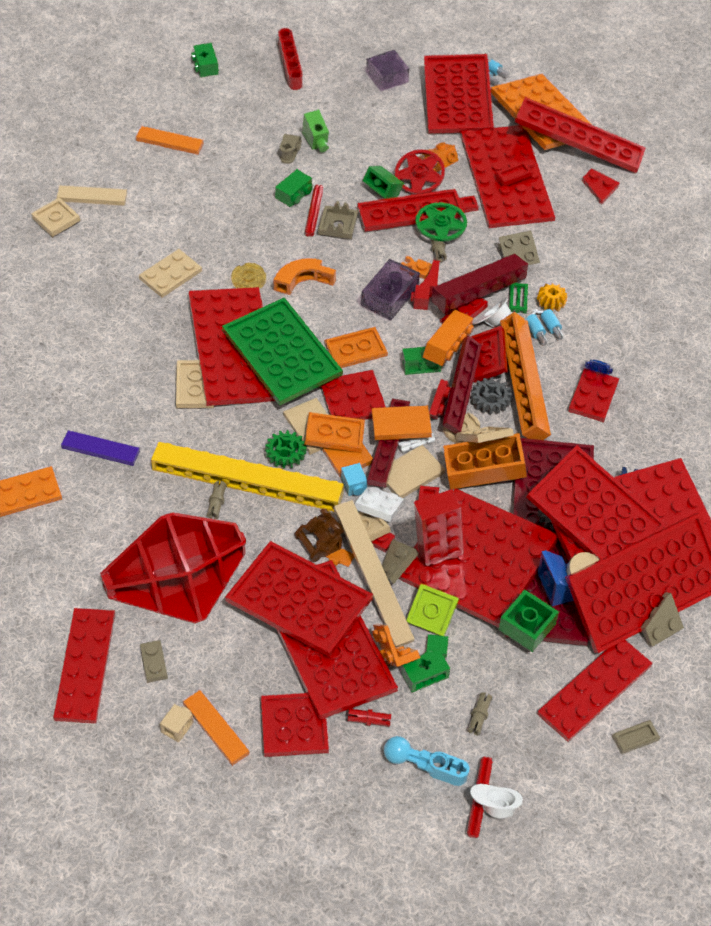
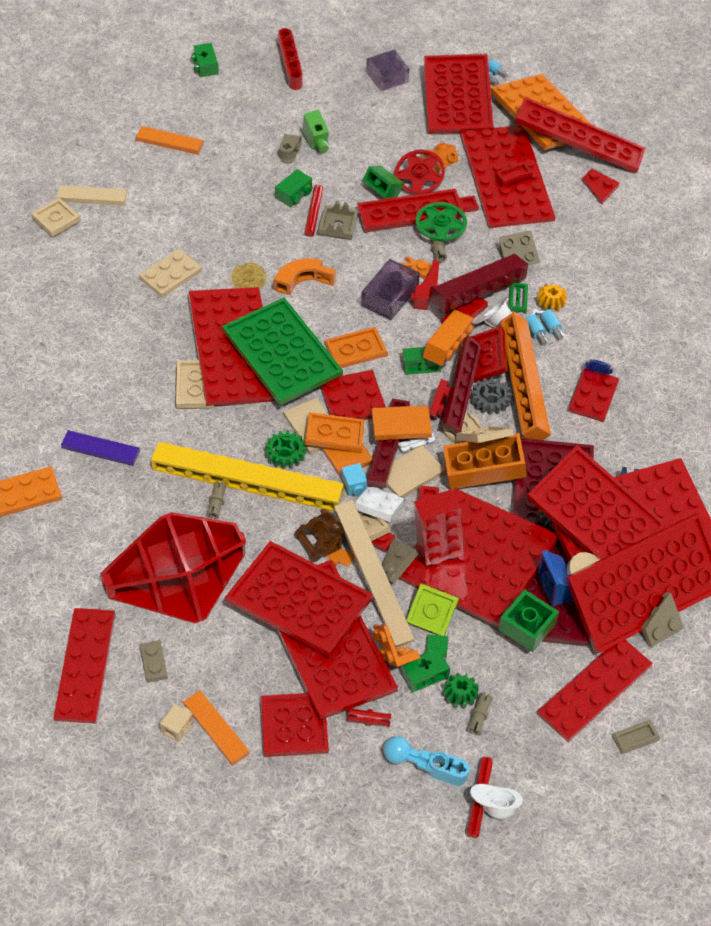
none -> green gear [443,672,479,709]

